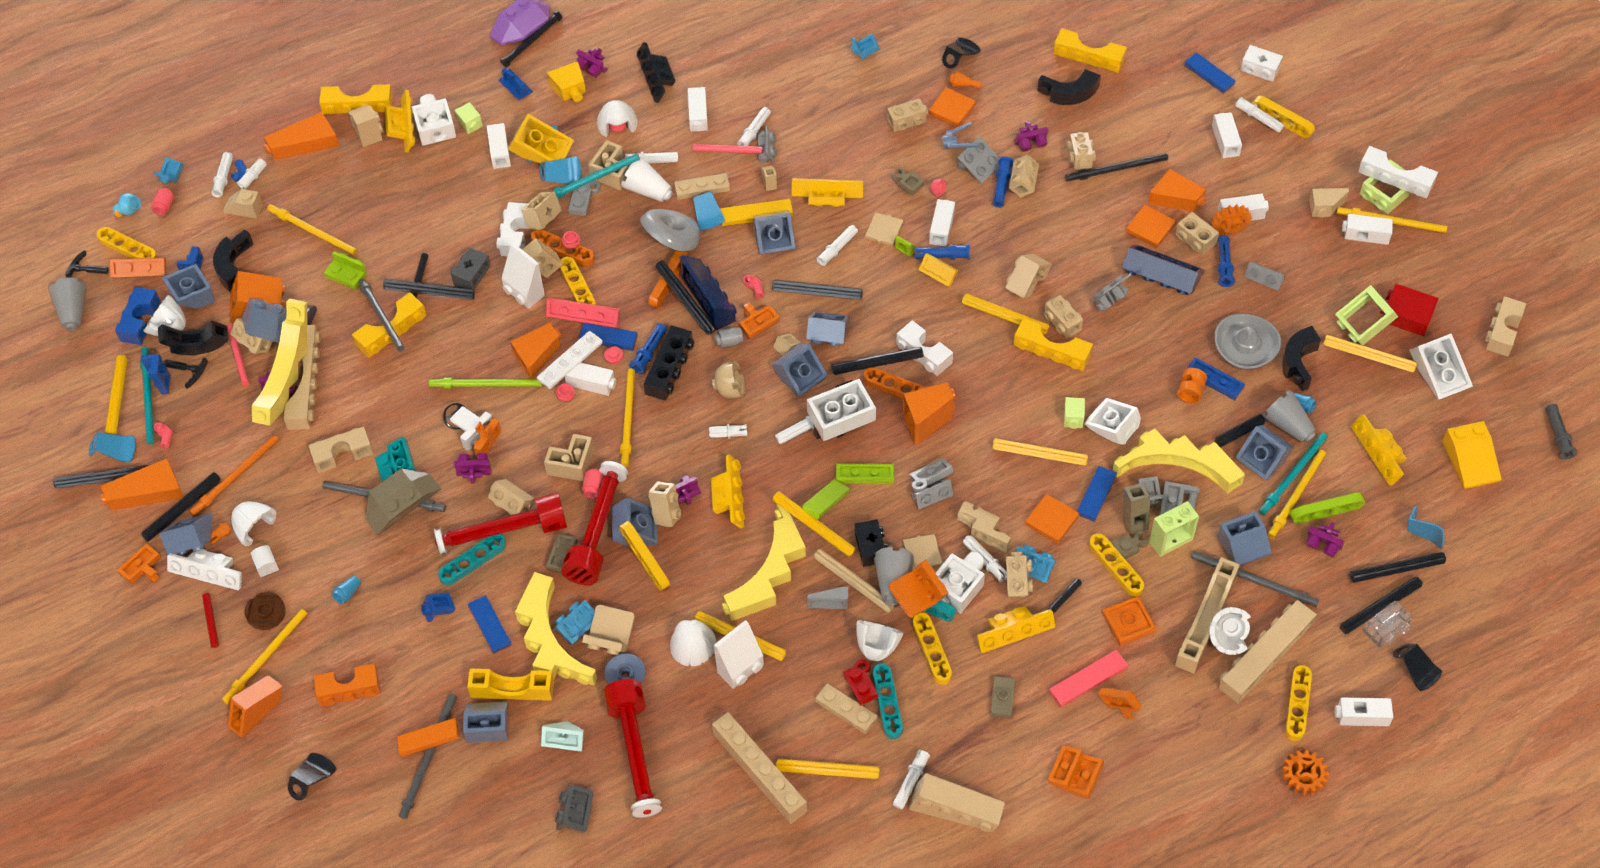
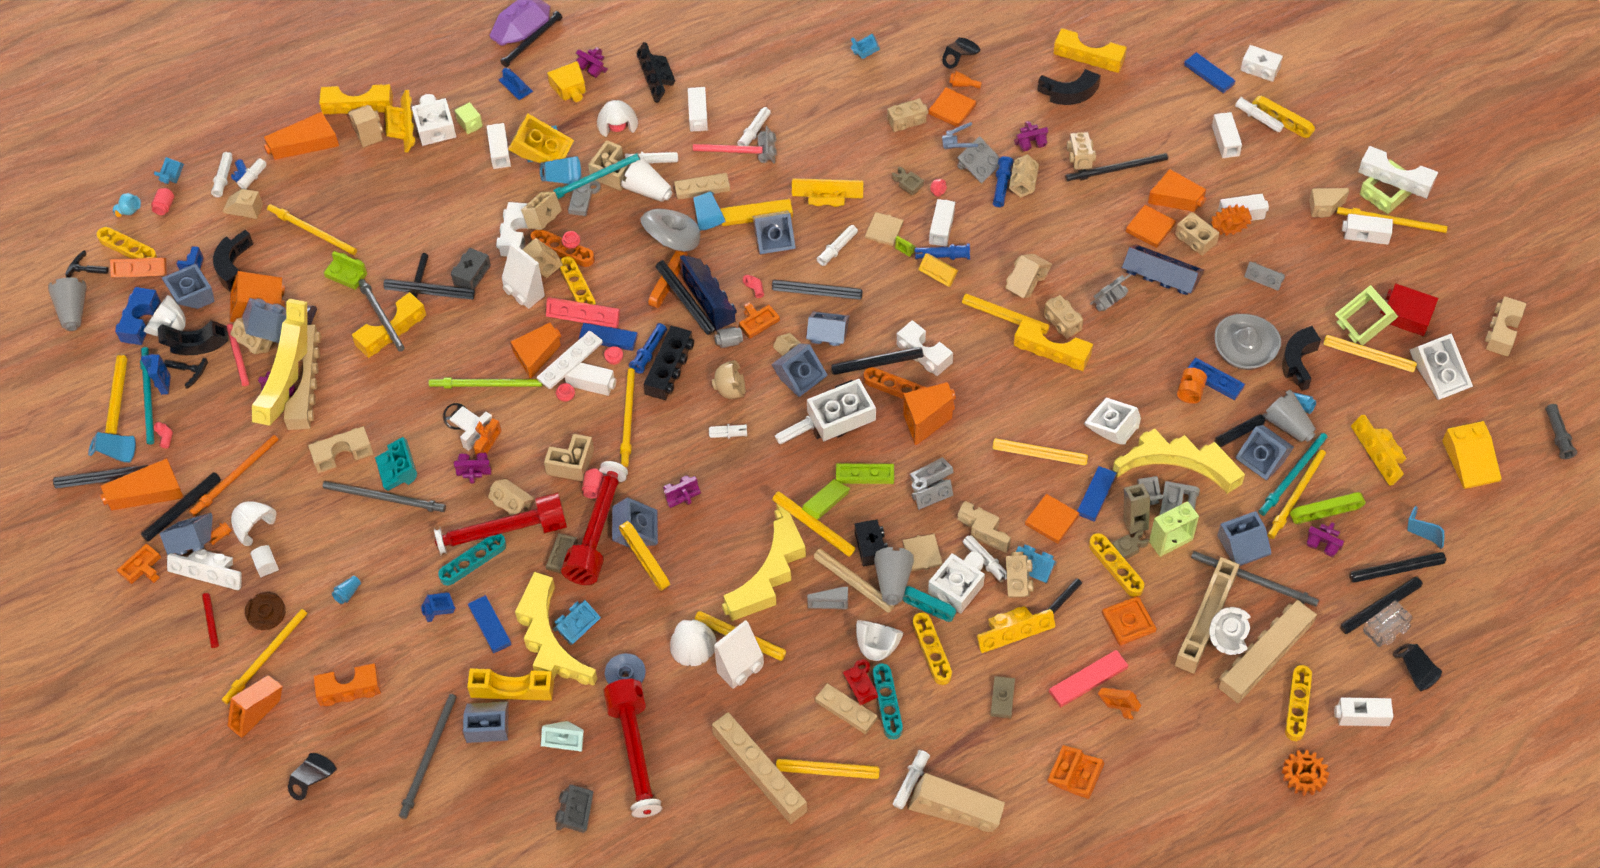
dark tan wedge [366,468,441,536] -> none
orange tile [397,718,460,757] -> none
tan bracket [582,605,635,655] -> none
tan brick [648,481,681,527] -> none
yellow bracket [711,454,745,529] -> none
tan piece [761,165,777,191] -> none
orange bracket [888,560,949,618] -> none
yellowish green brick [1064,397,1085,429] -> none
blue pin [1217,236,1235,287] -> none

